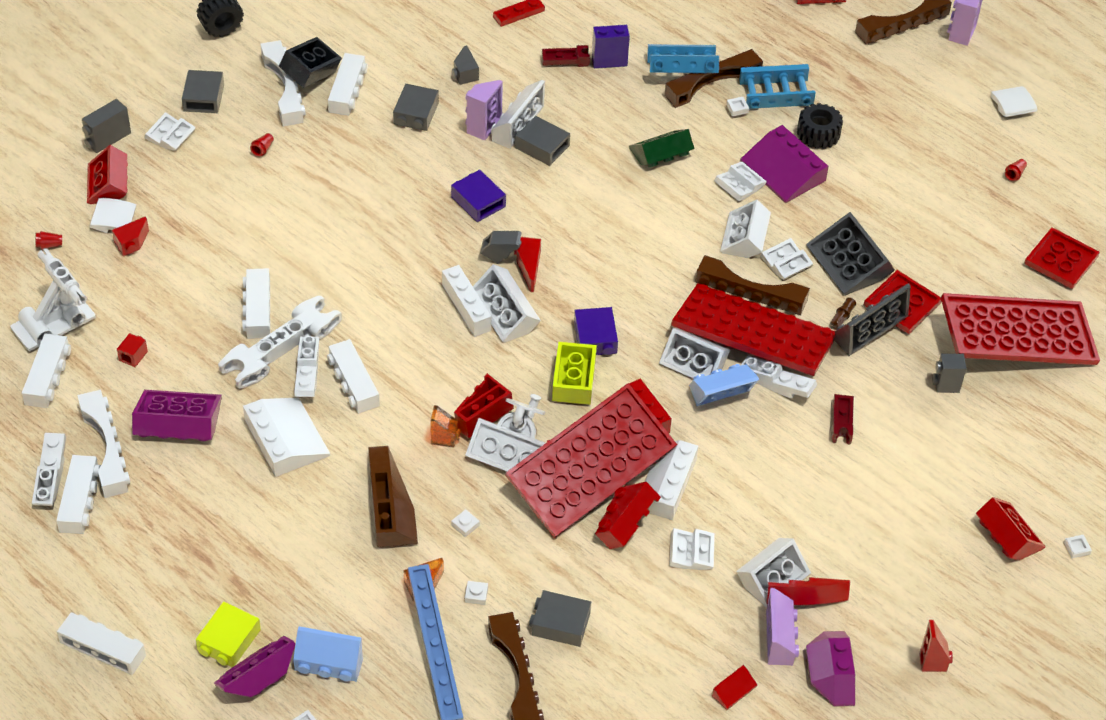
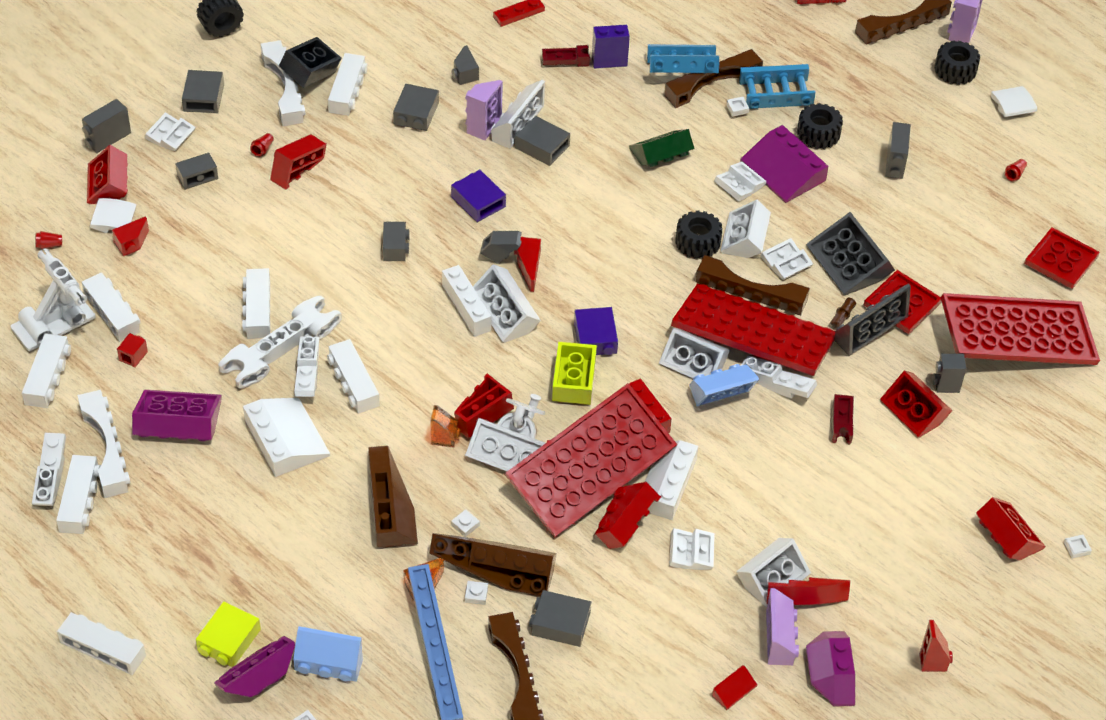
none -> white brick [82,272,141,342]
none -> dark grey brick [175,152,218,190]
none -> red wedge [270,134,327,190]
none -> dark grey brick [383,222,410,261]
none -> reddish brown wedge [429,533,557,596]
none -> black tyre [675,210,723,259]
none -> red slope [880,370,953,438]
none -> dark grey brick [885,122,911,179]
none -> black tyre [934,40,980,85]

